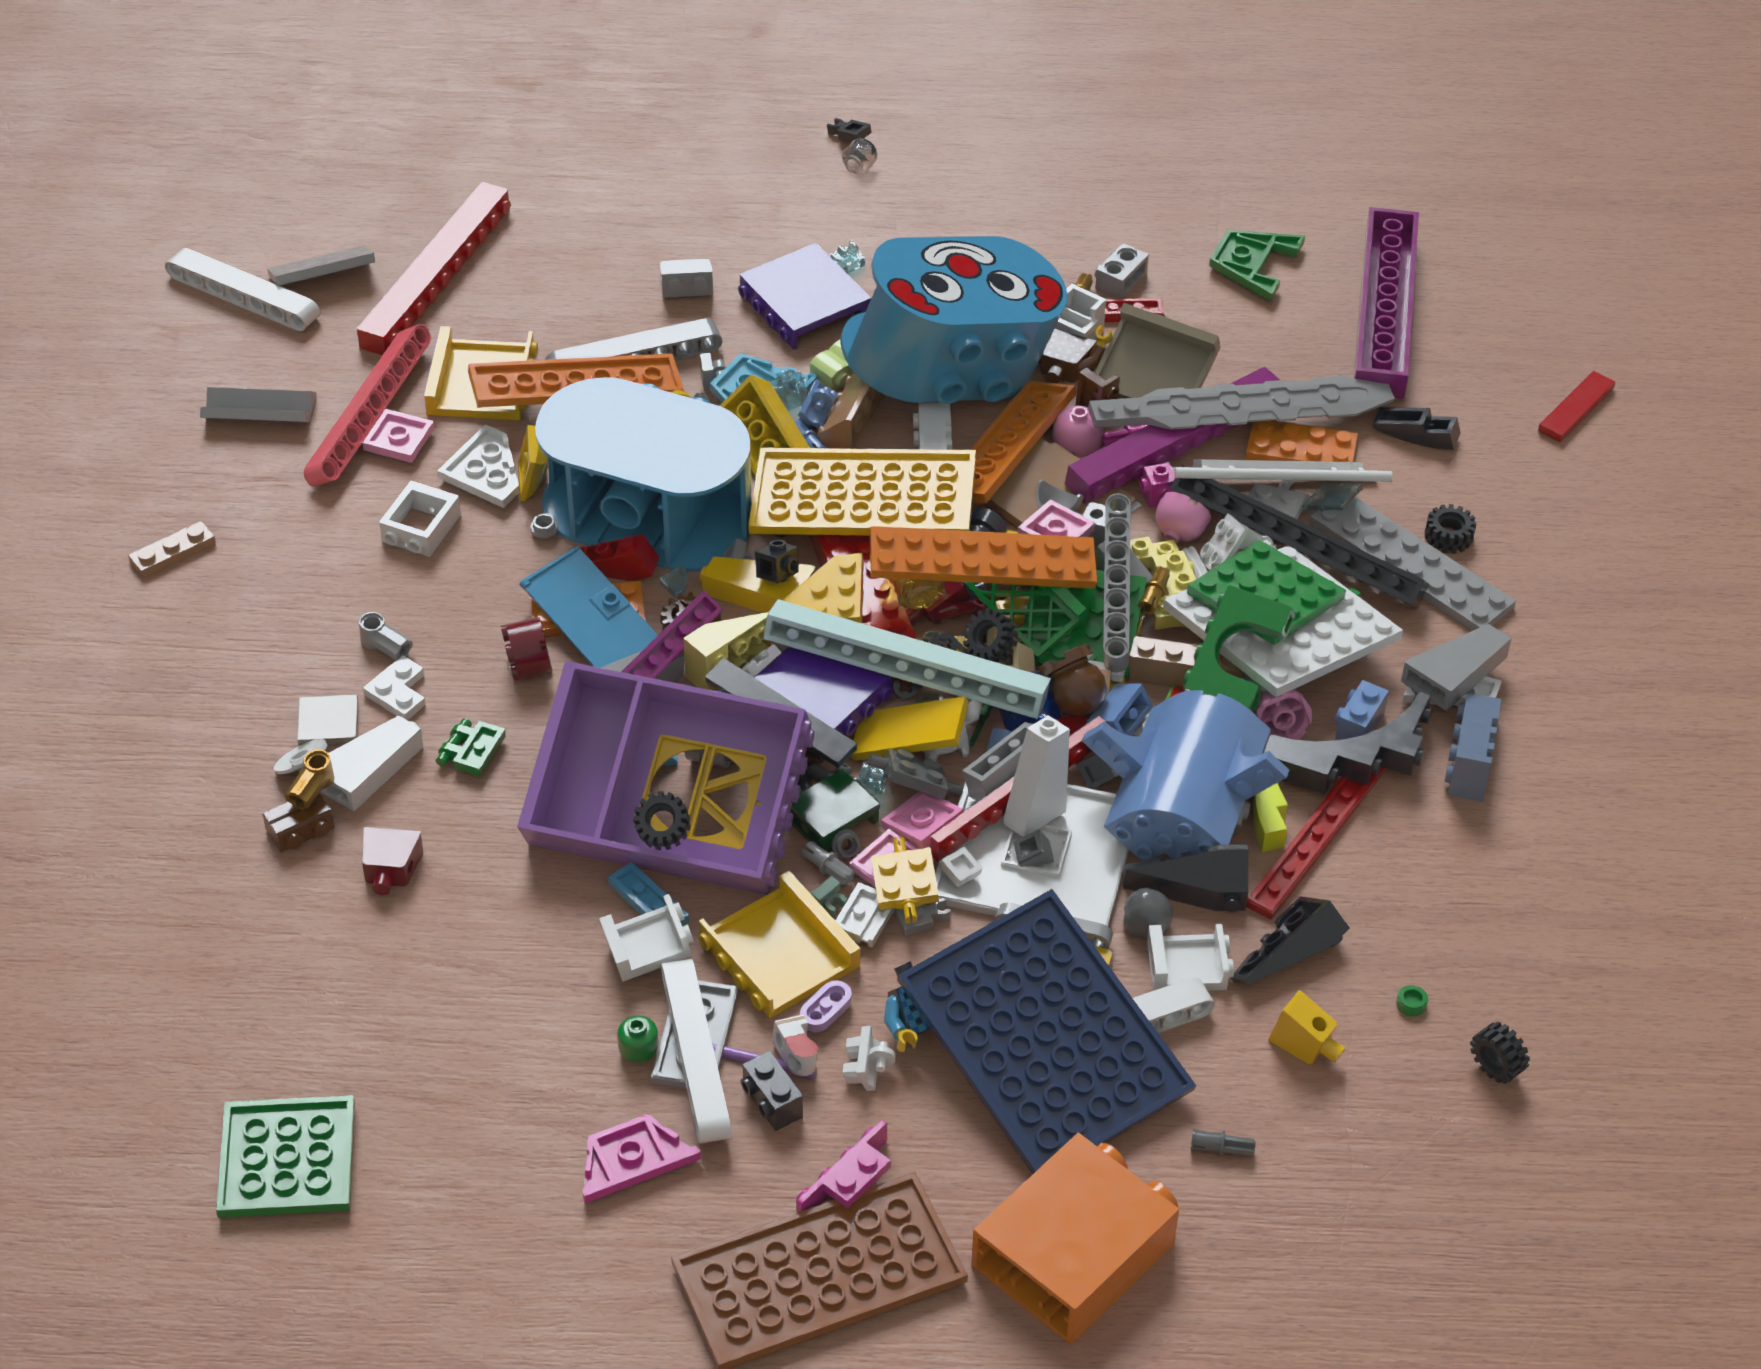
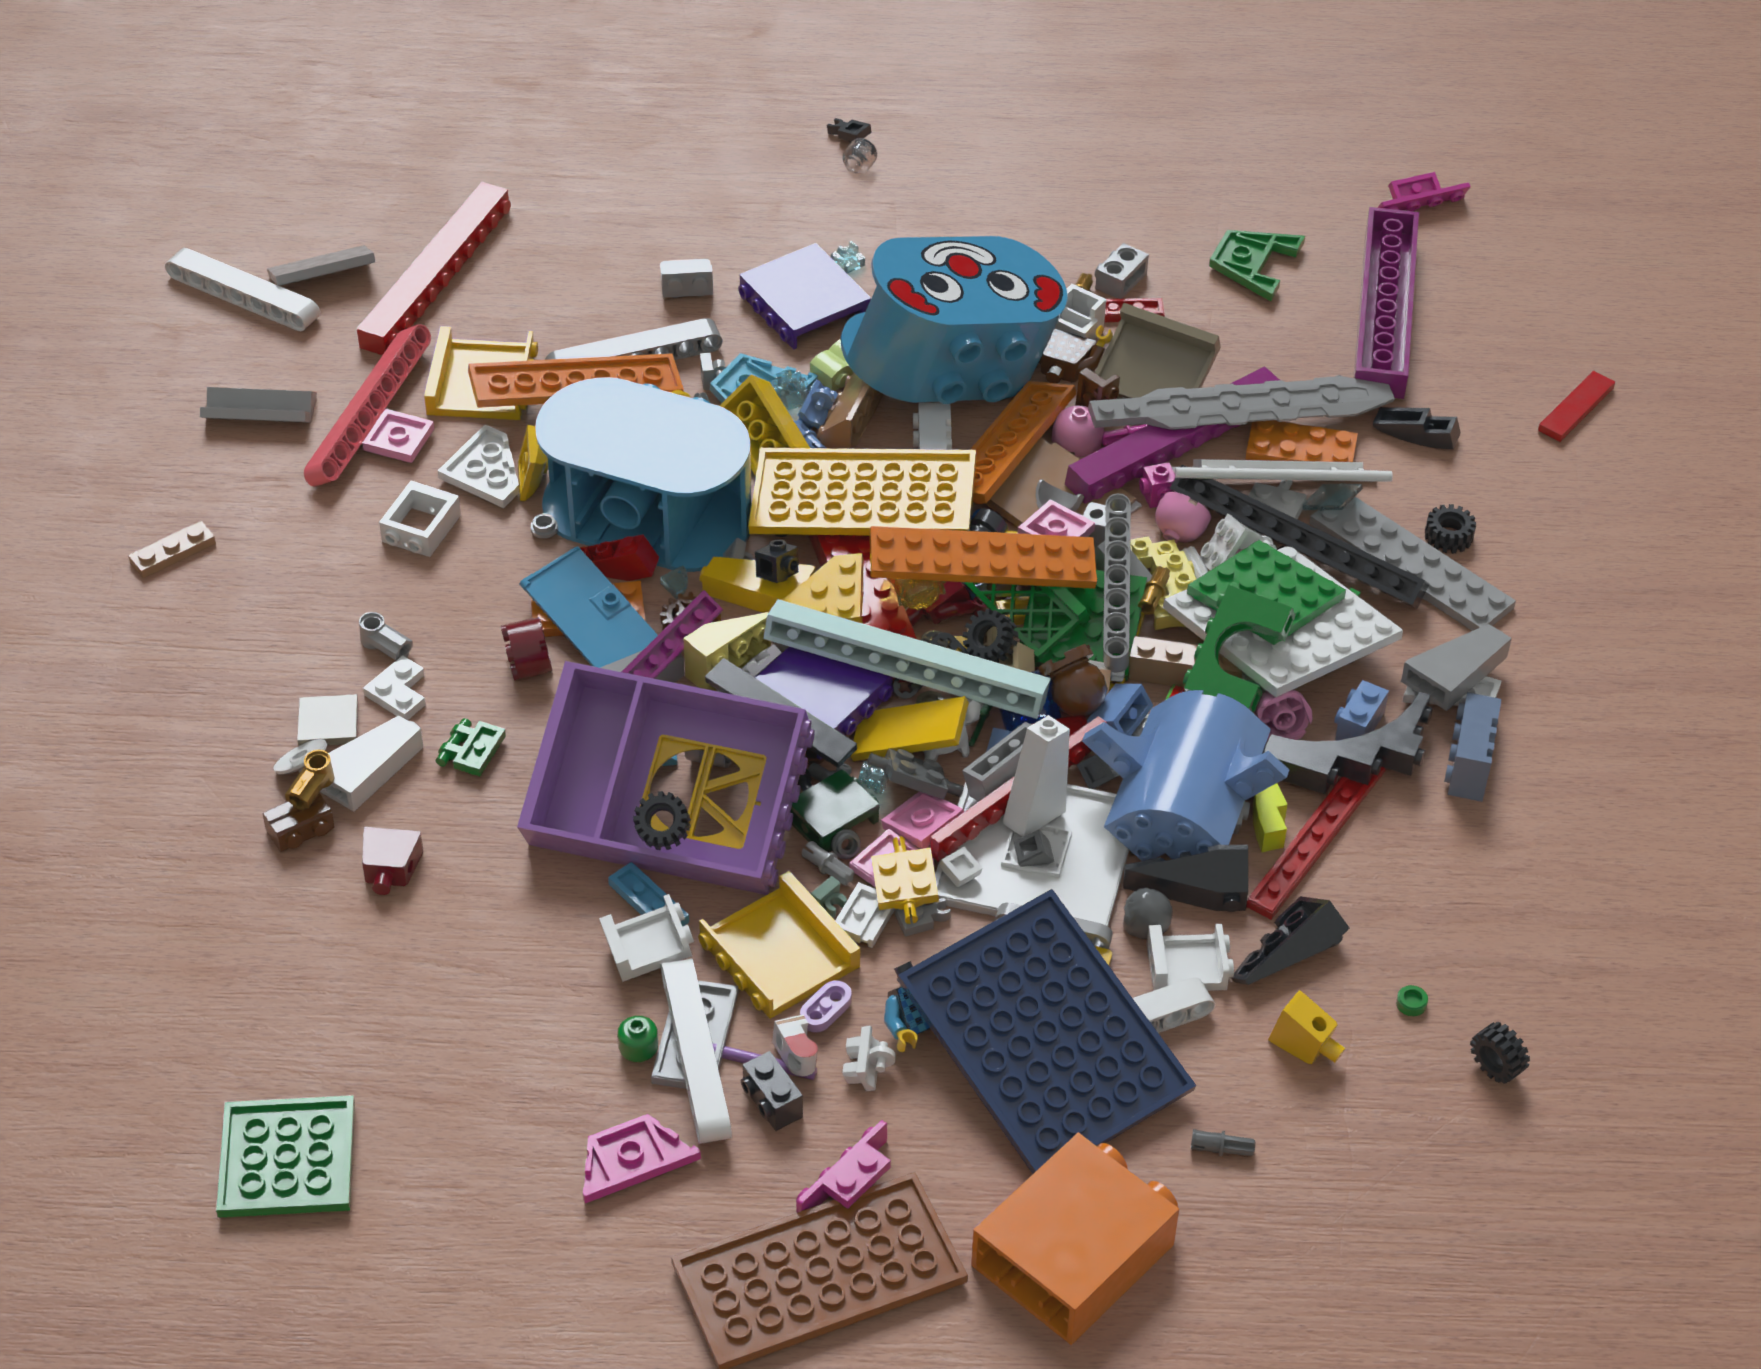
none -> dark pink bracket [1378,172,1470,211]

